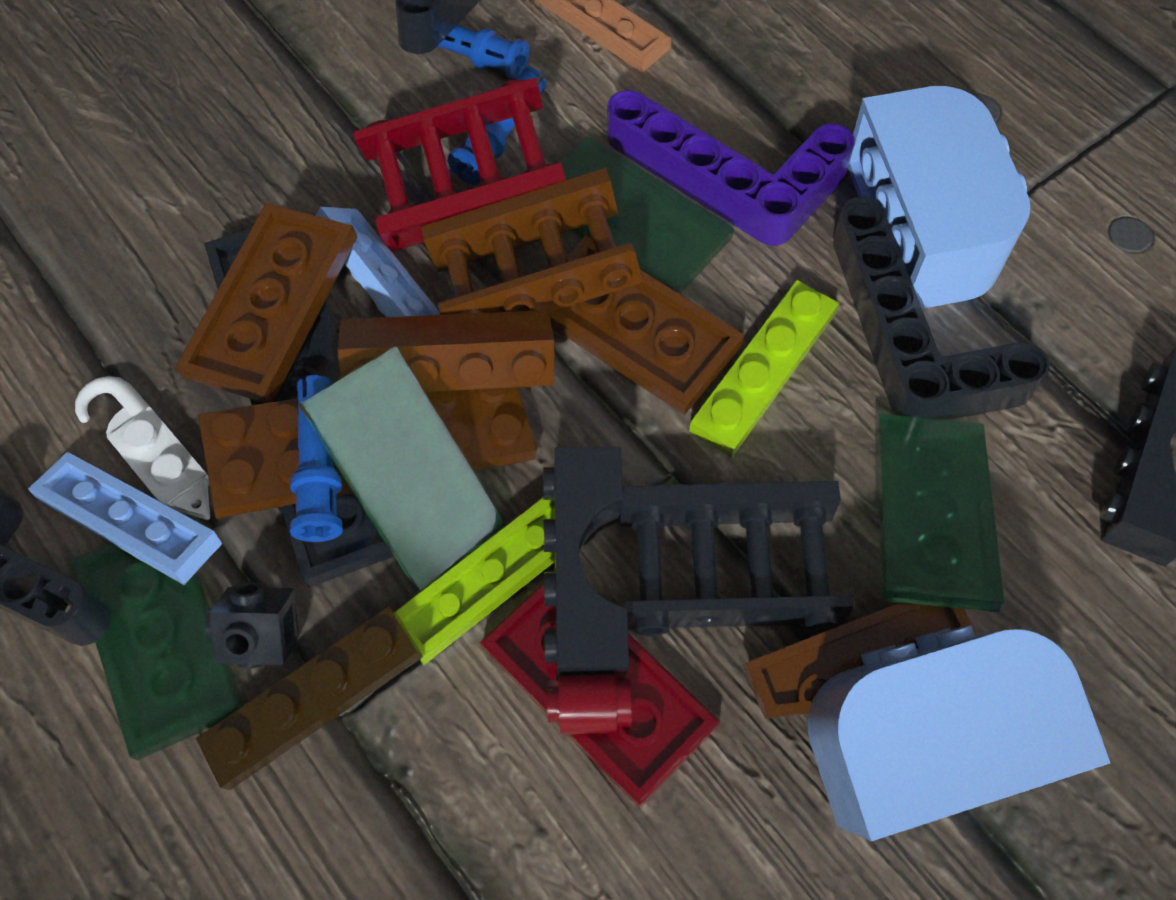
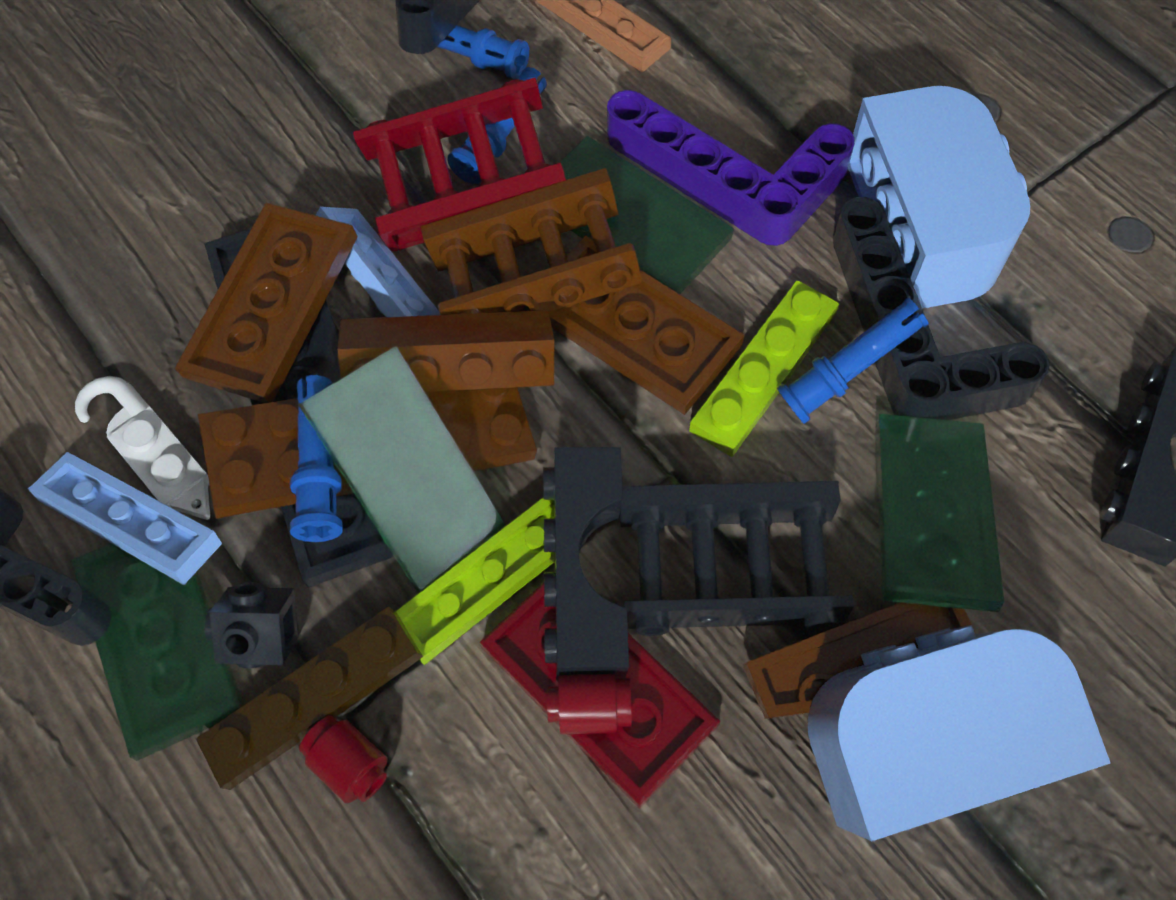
none -> dark red brick [299,715,387,804]
none -> blue pin [777,298,929,424]

